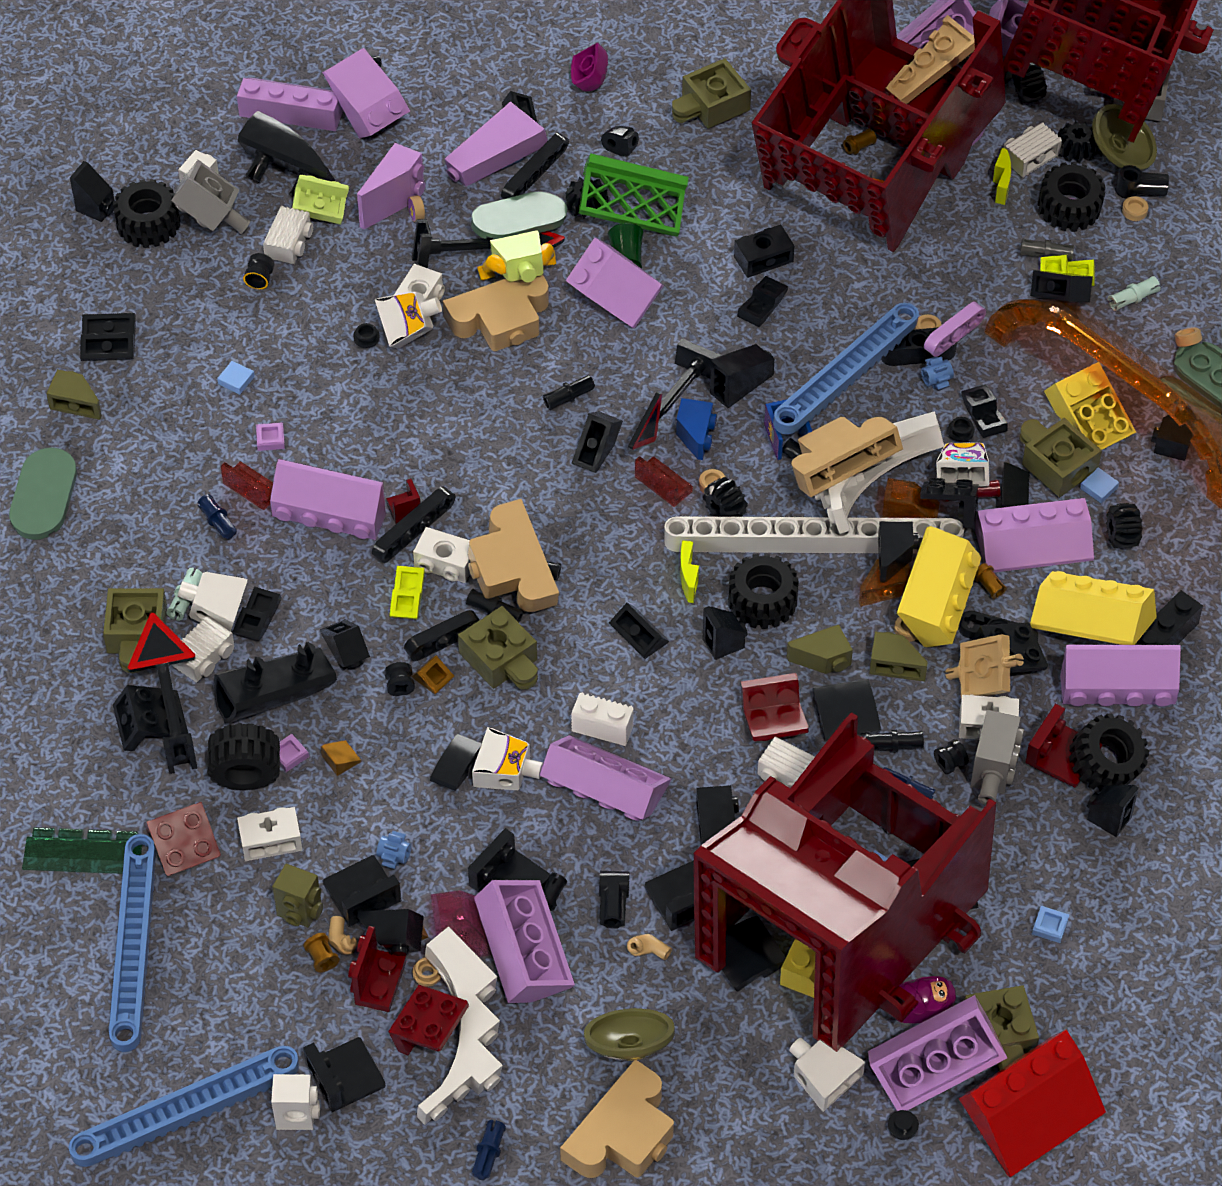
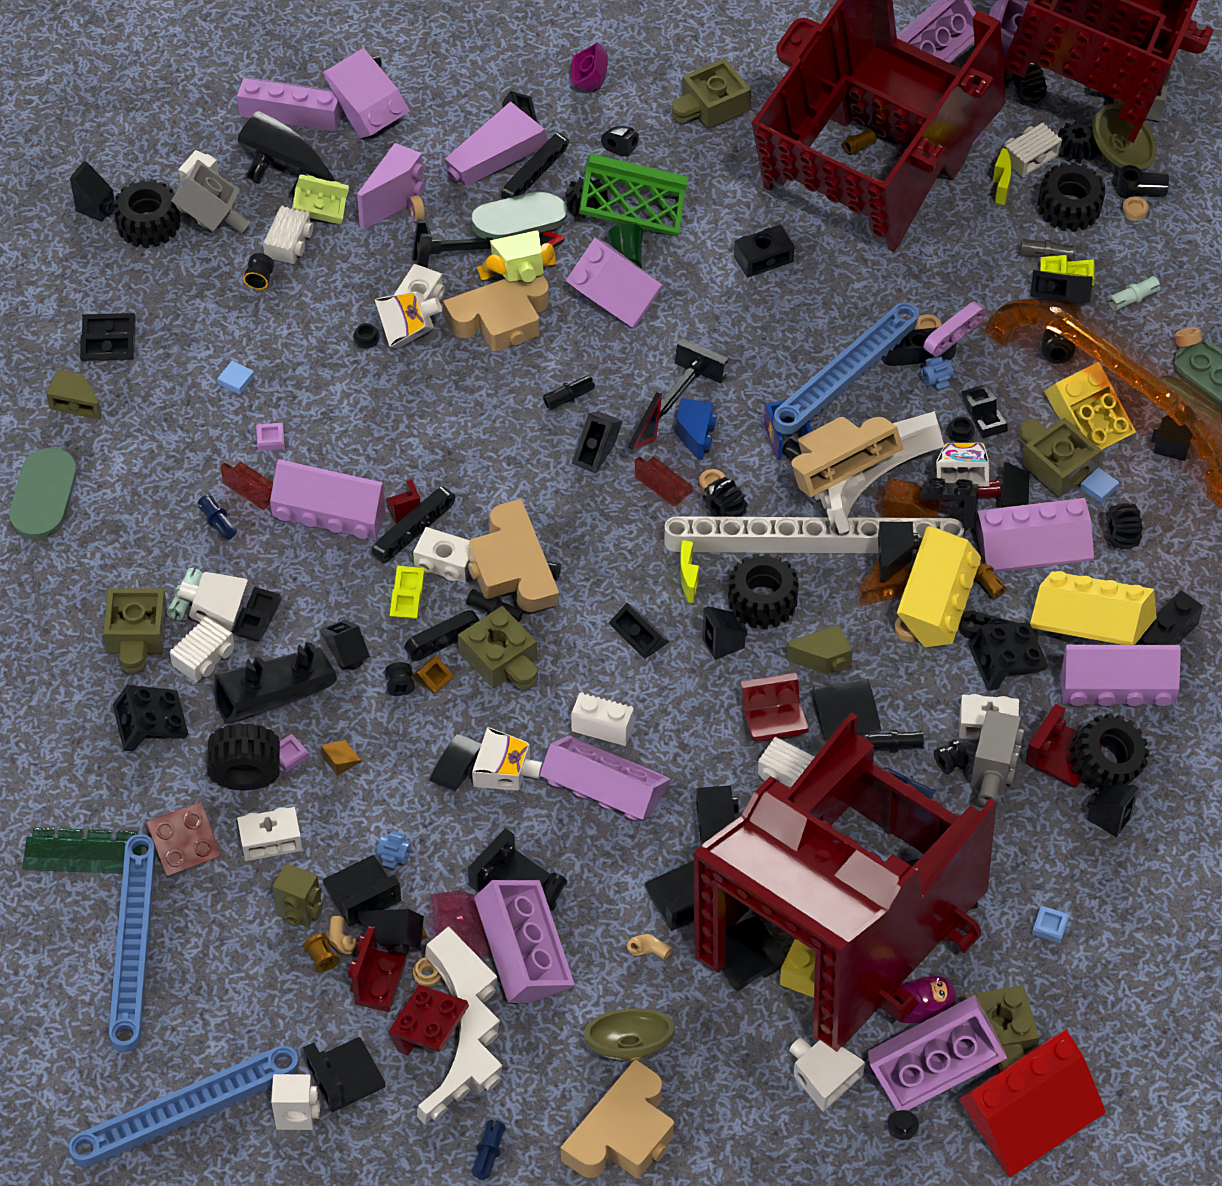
black piece [128,613,197,774] -> none
black piece [599,870,630,929] -> none
black slope [710,344,775,408] -> none
black slope [737,276,788,327] -> none
olive slope [869,632,928,682] -> none
tan wing [886,15,975,104] -> none
tan plate [945,634,1024,698] -> none
none -> black head [1041,324,1076,364]

